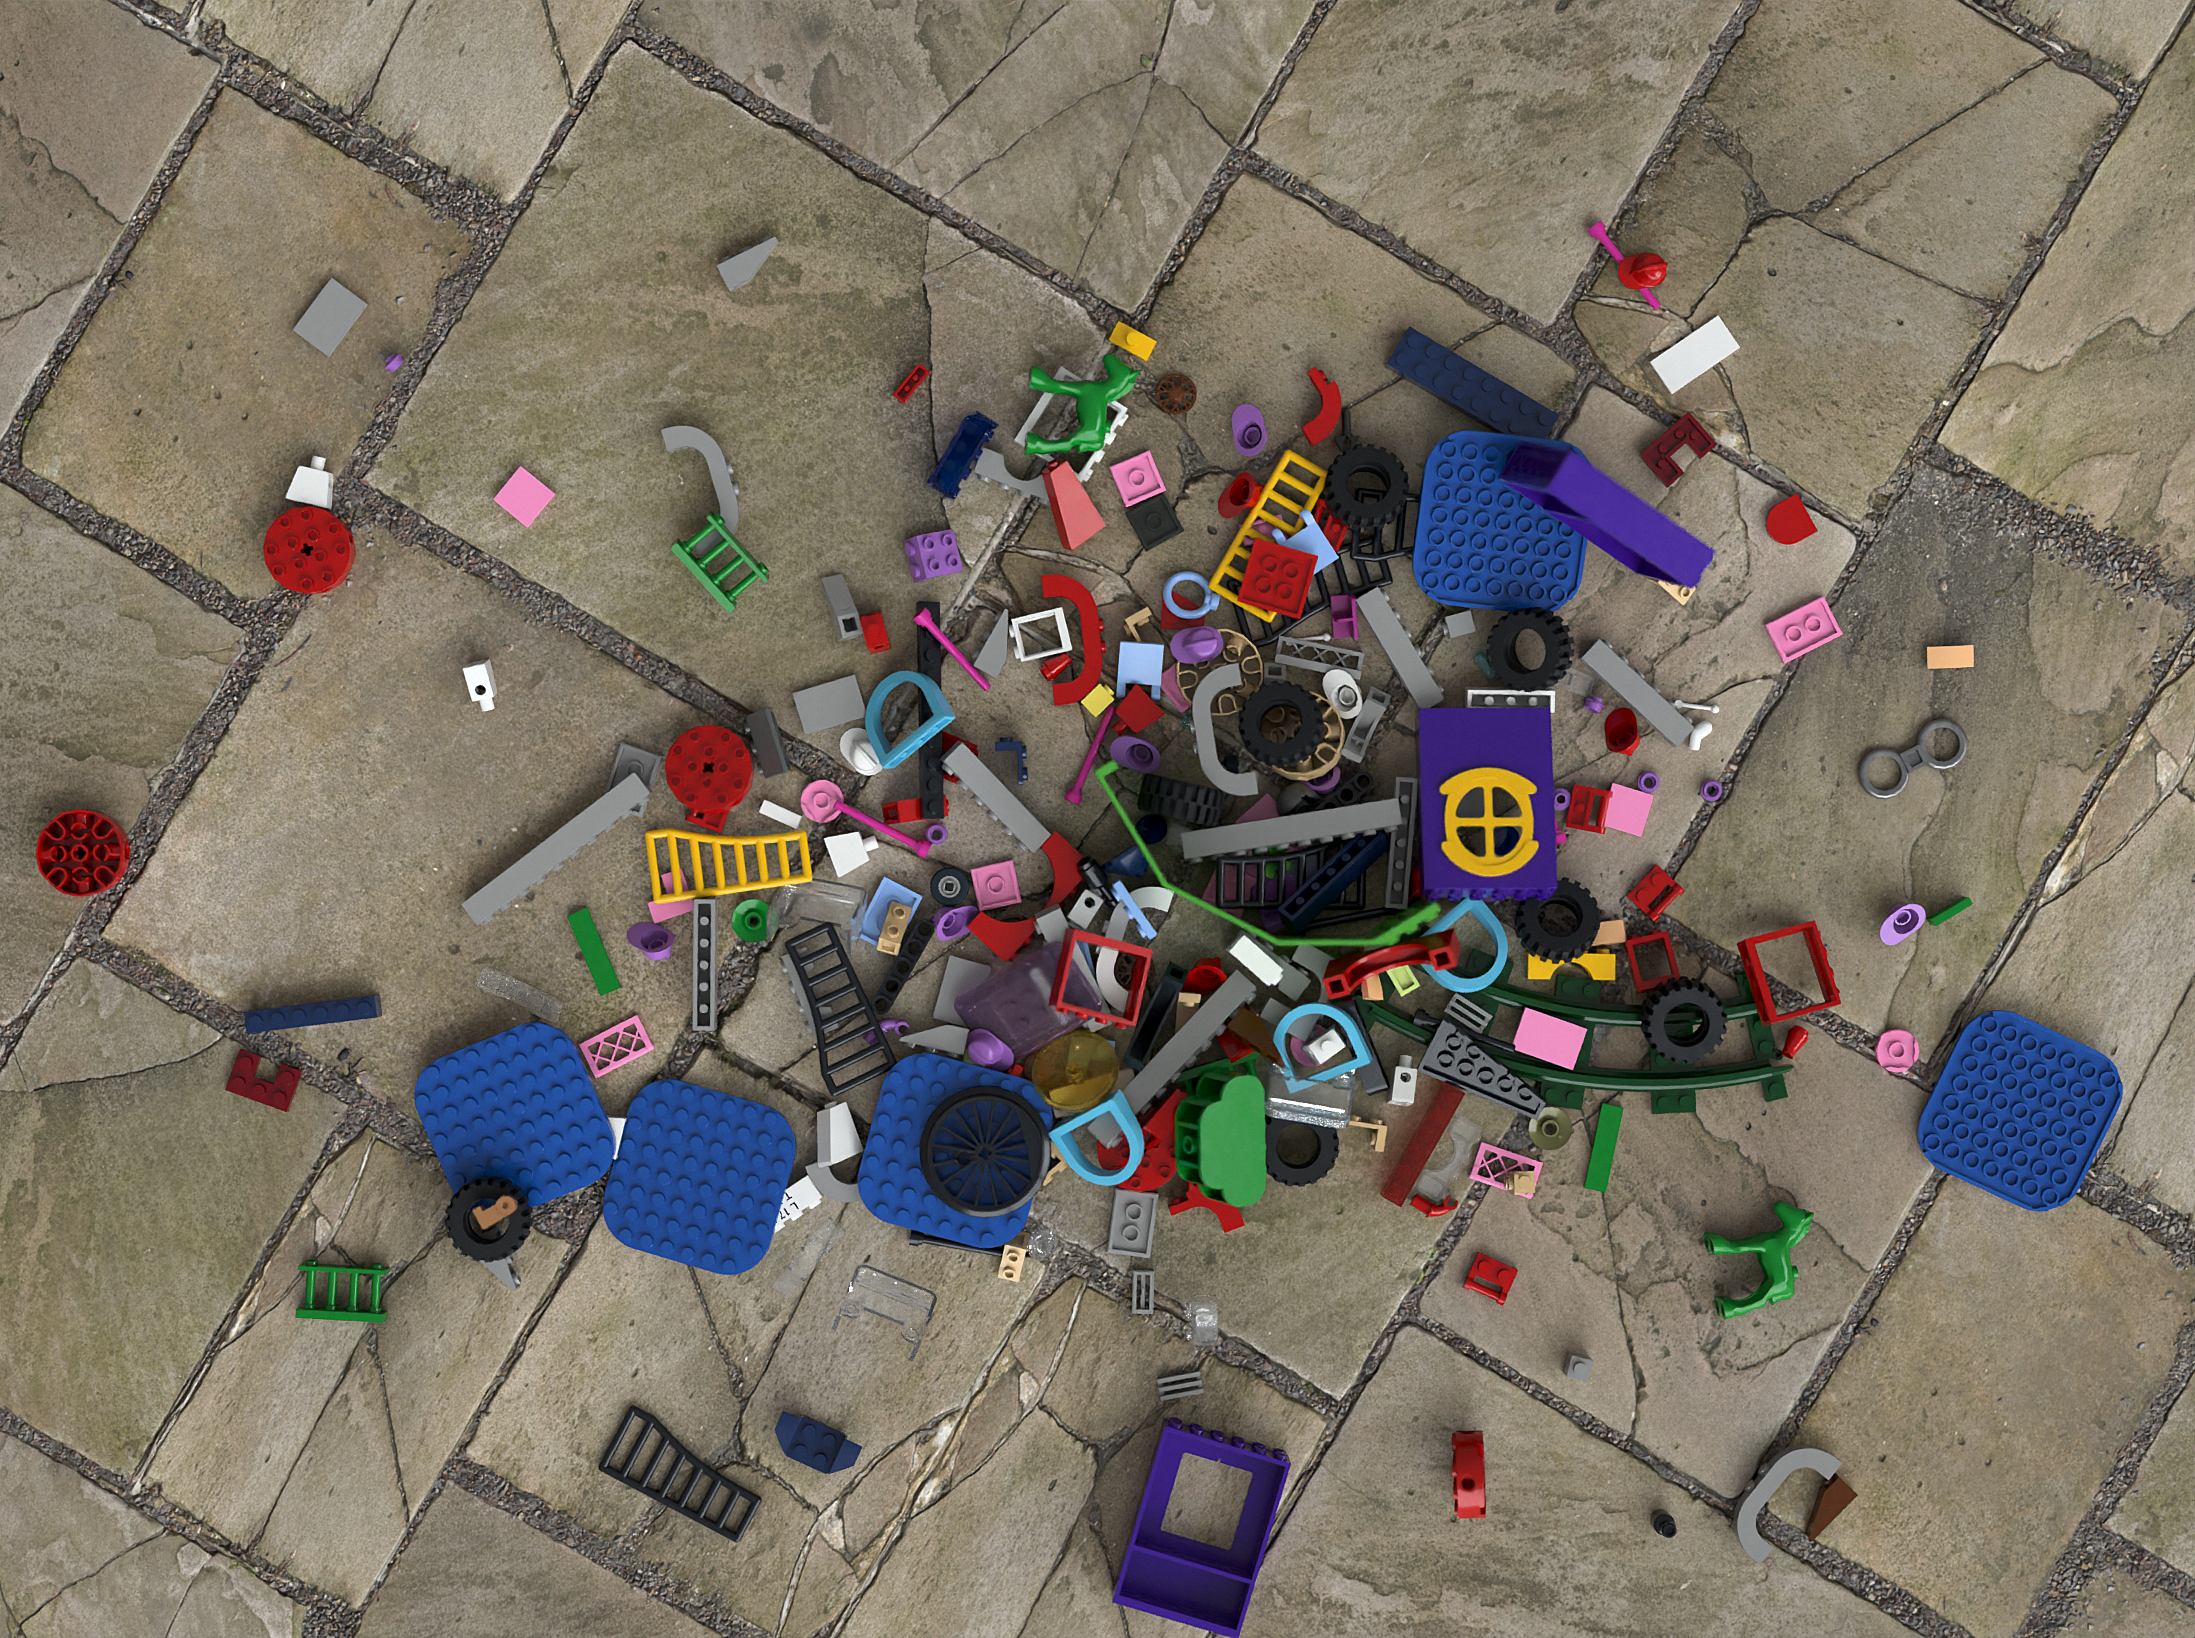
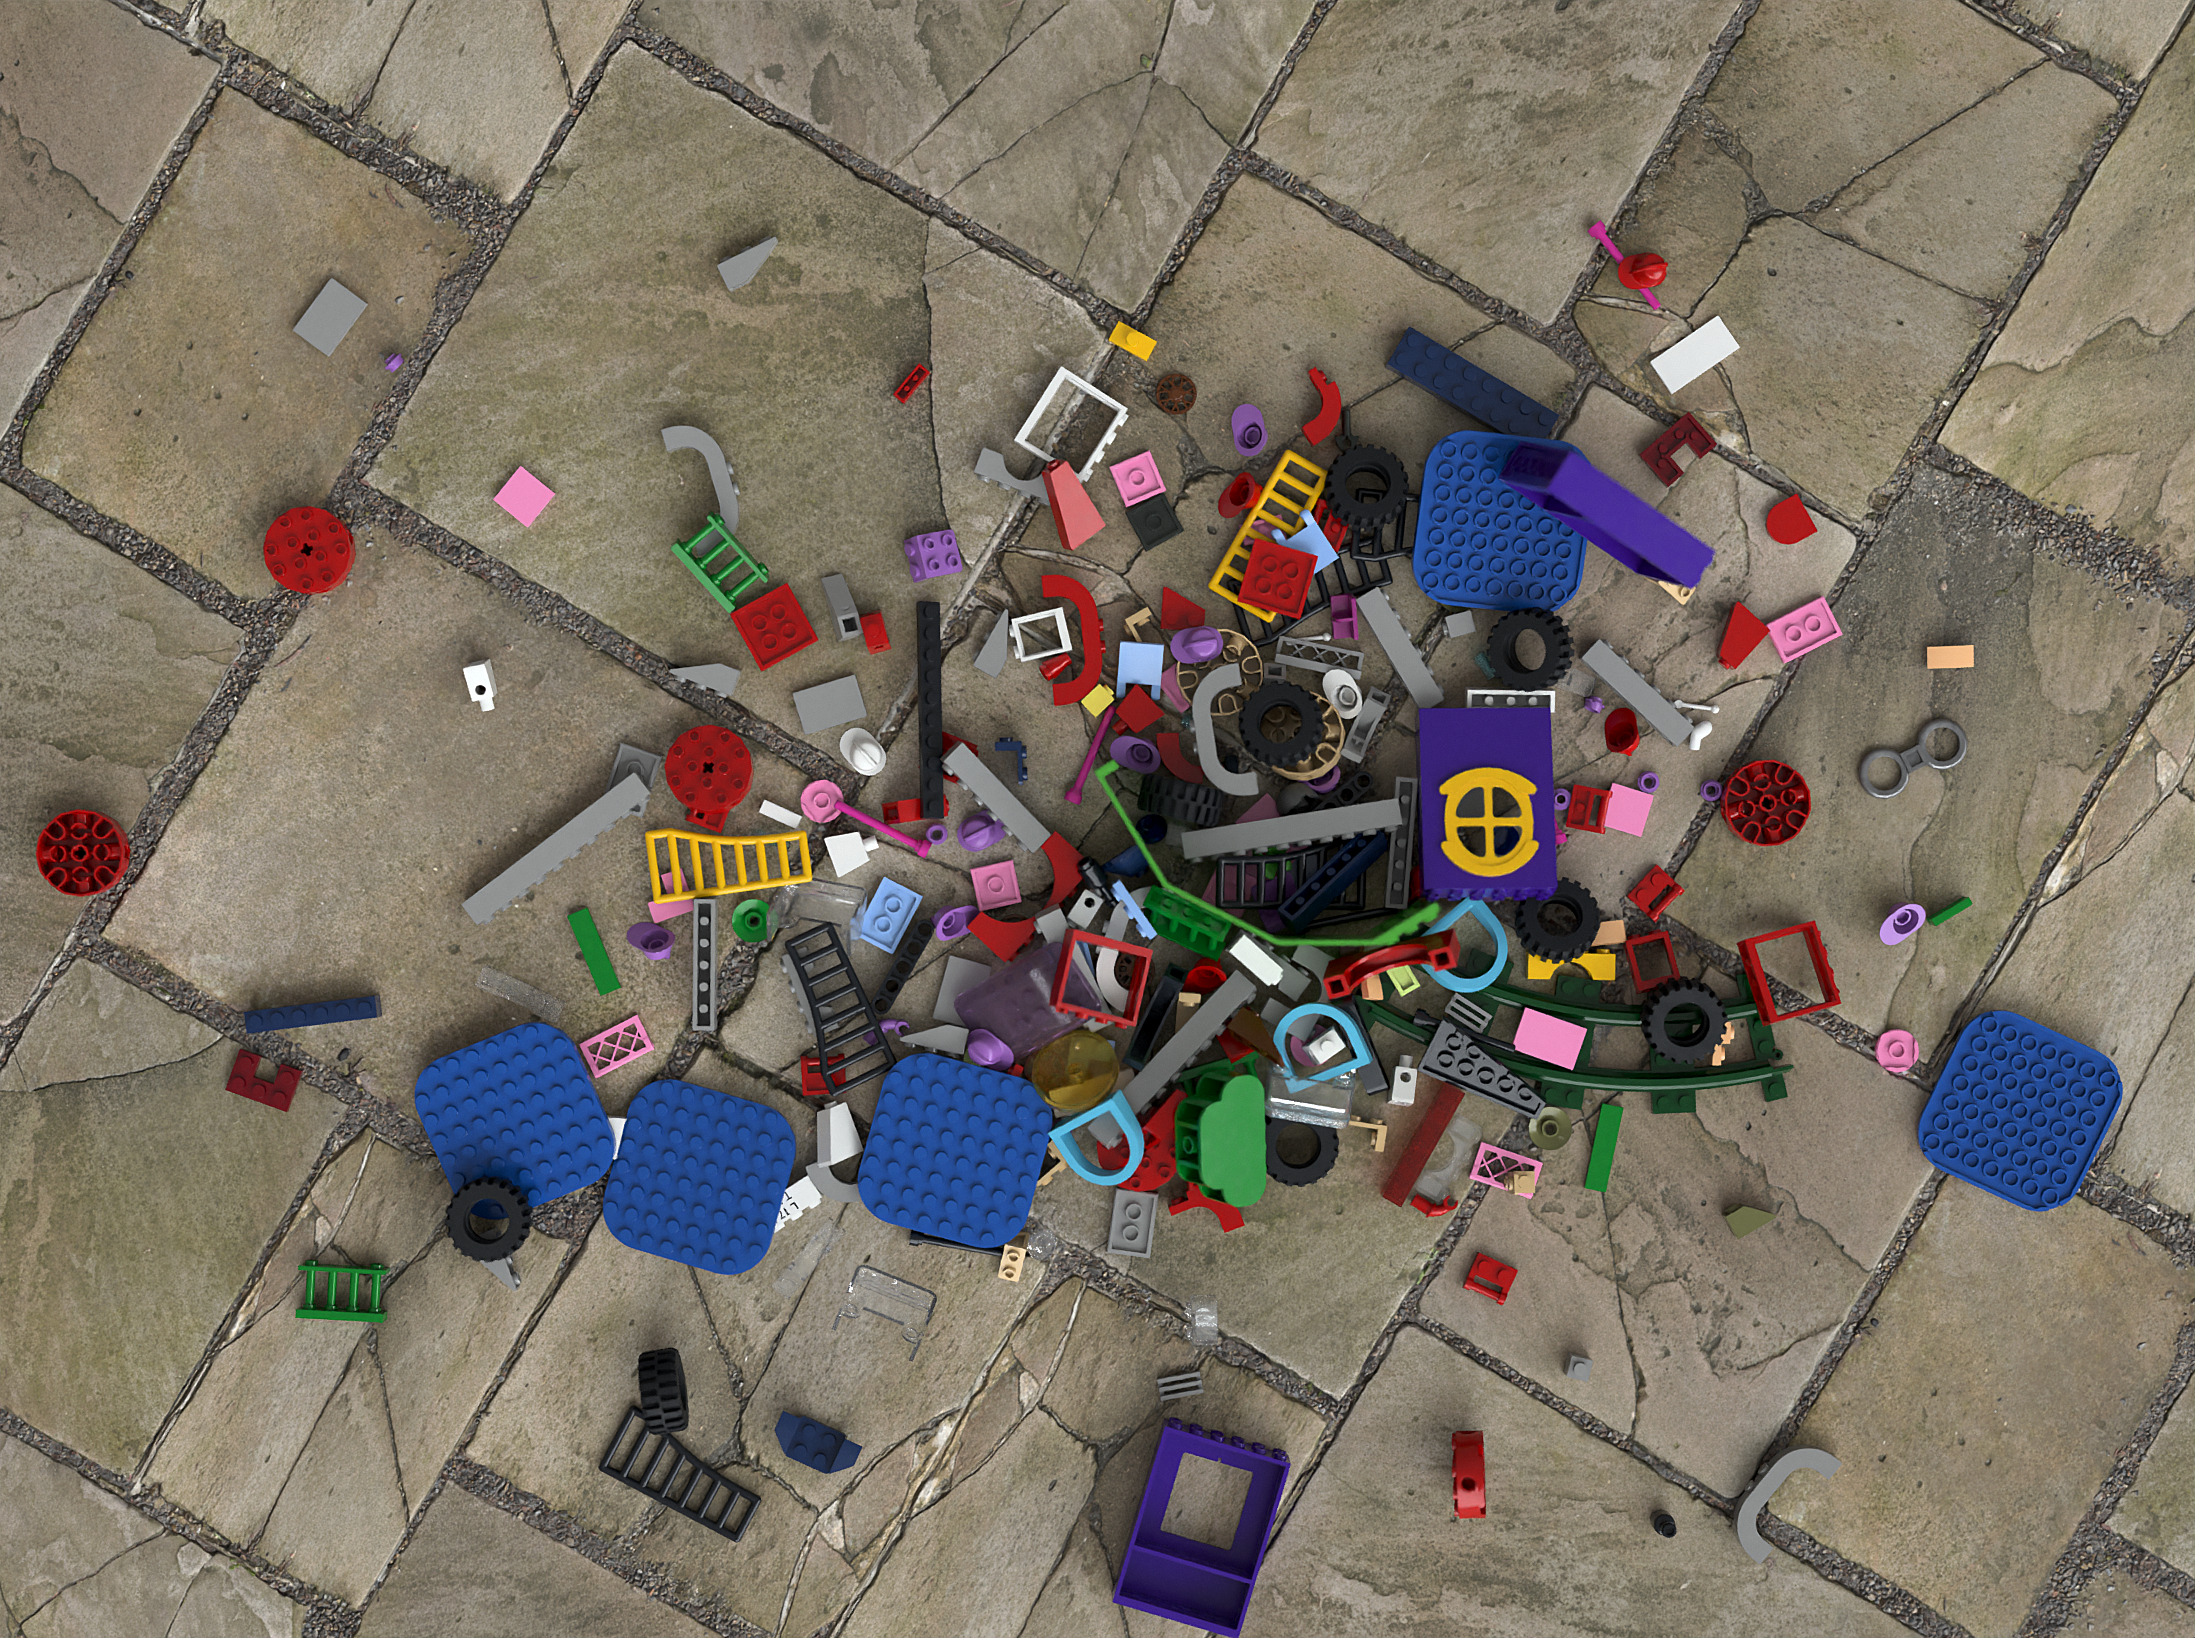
white torso [286,456,333,510] -> none
medium nougat leg [472,1195,518,1230] -> none
dark grey slope [744,708,792,779] -> none
medium azure window [865,671,956,769] -> none
tan bracket [877,902,912,956] -> none
dark pink piece [912,607,991,691] -> none
black piece [920,1086,1051,1218] -> none
clear blue windscreen [924,411,999,501] -> none
black wheel [930,867,969,906] -> none
green animal [1024,353,1140,455] -> none
light grey tile [1132,1269,1155,1314] -> none
light blue piece [1163,571,1220,619] -> none
green animal [1703,1200,1814,1320] -> none
red cone [1781,1025,1809,1059] -> none
reddish brown slope [1805,1473,1858,1541] -> none
none -> black tyre [638,1347,689,1435]
none -> light grey slope [669,663,742,698]
none -> red plate [730,583,819,672]
none -> red plate [801,1053,847,1096]
none -> medium lavender piece [957,809,1006,852]
none -> green fence [1143,885,1232,962]
none -> red arch [1156,732,1224,784]
none -> light nougat slope [1709,1021,1734,1065]
none -> red slope [1716,601,1771,670]
none -> red brick [1720,760,1811,846]
none -> olive slope [1722,1203,1776,1239]

